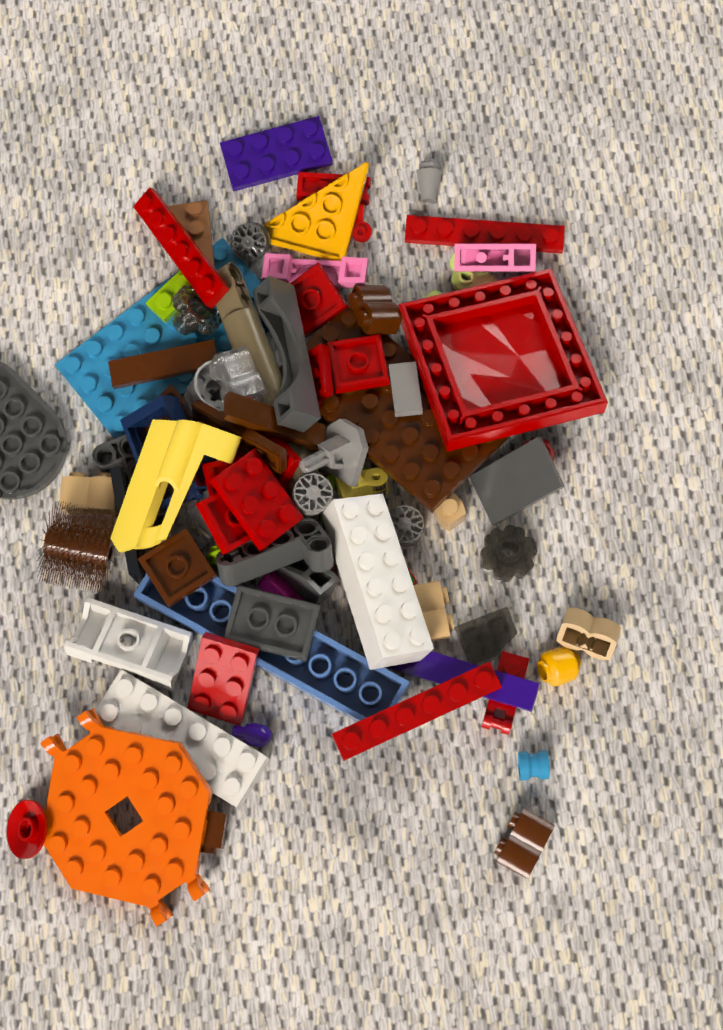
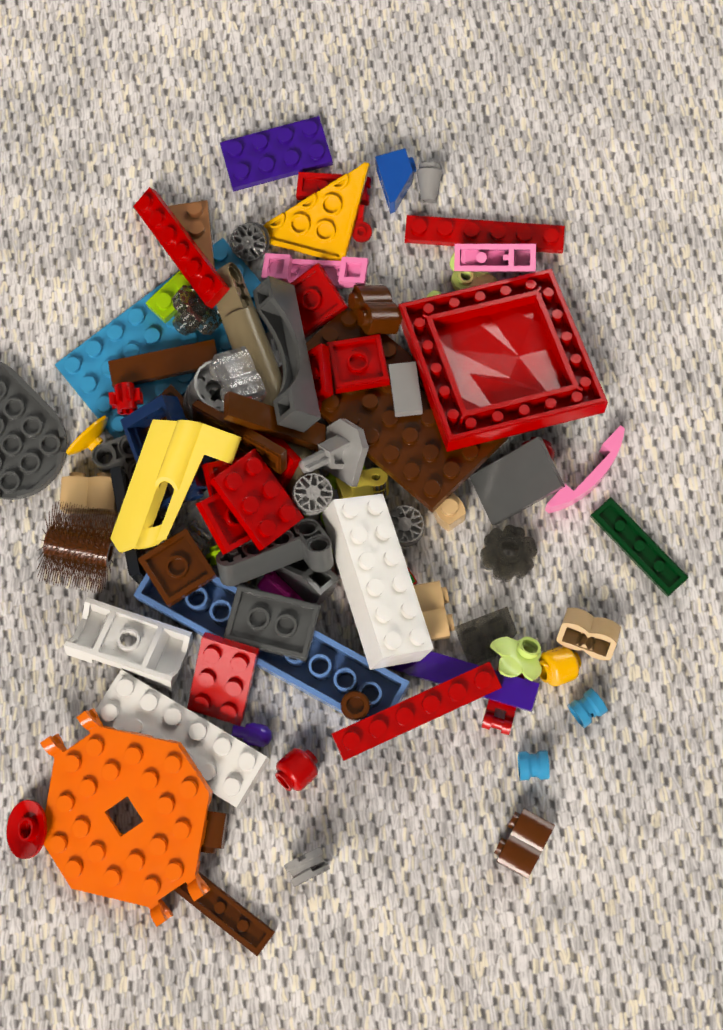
none -> yellow dish [66,415,108,455]
none -> red gear [108,382,144,415]
none -> reddish brown tile [174,872,275,956]
none -> red head [275,748,318,791]
none -> light grey wheel [284,847,330,887]
none -> reddish brown tile [341,691,370,721]
none -> blue slope [375,148,416,214]
none -> yellowish green plate [490,637,542,681]
none -> bright pink slope [545,425,625,513]
none -> dark azure wheel [567,688,608,728]
none -> dark green tile [590,497,689,597]

